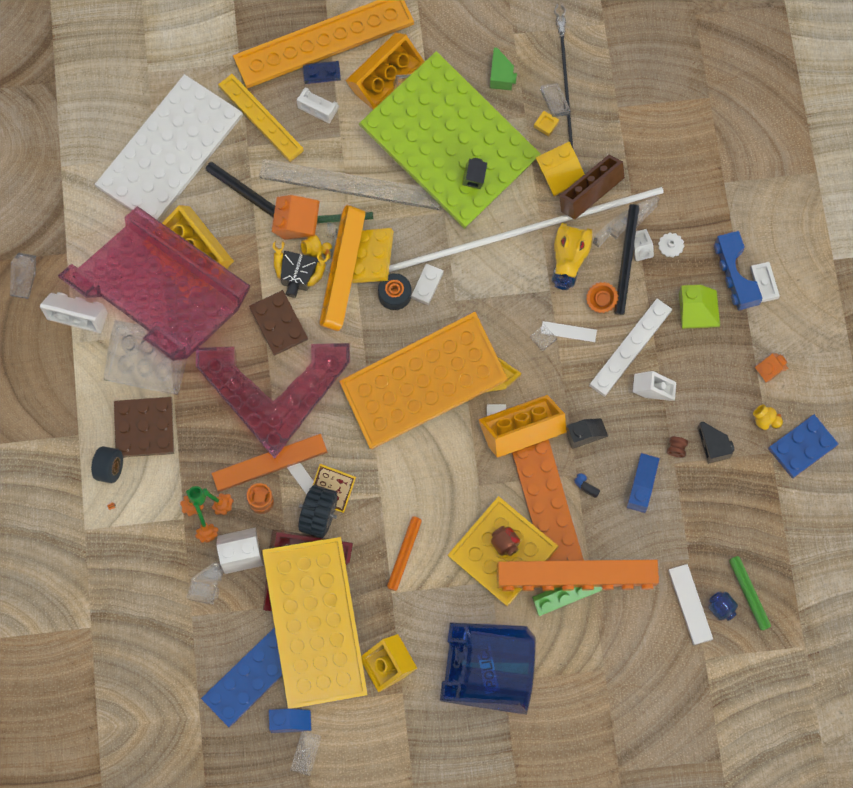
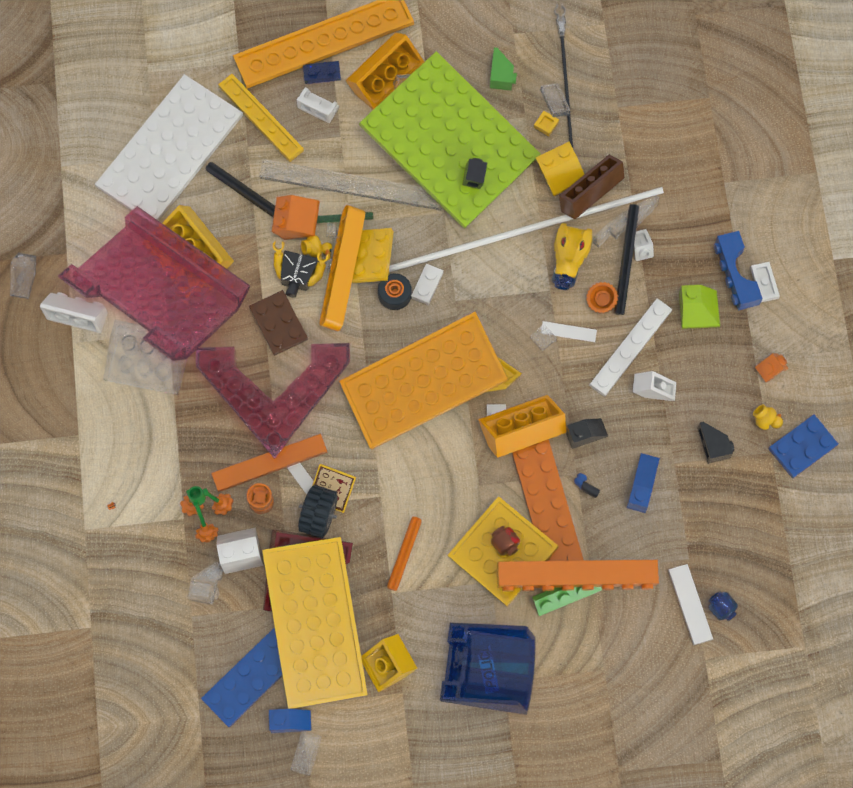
black wheel [91,446,123,483] -> none
reddish brown plate [114,397,174,458] -> none
white piece [658,233,684,258] -> none
copper wheel [667,436,689,458] -> none
bright green axle [729,556,771,630] -> none

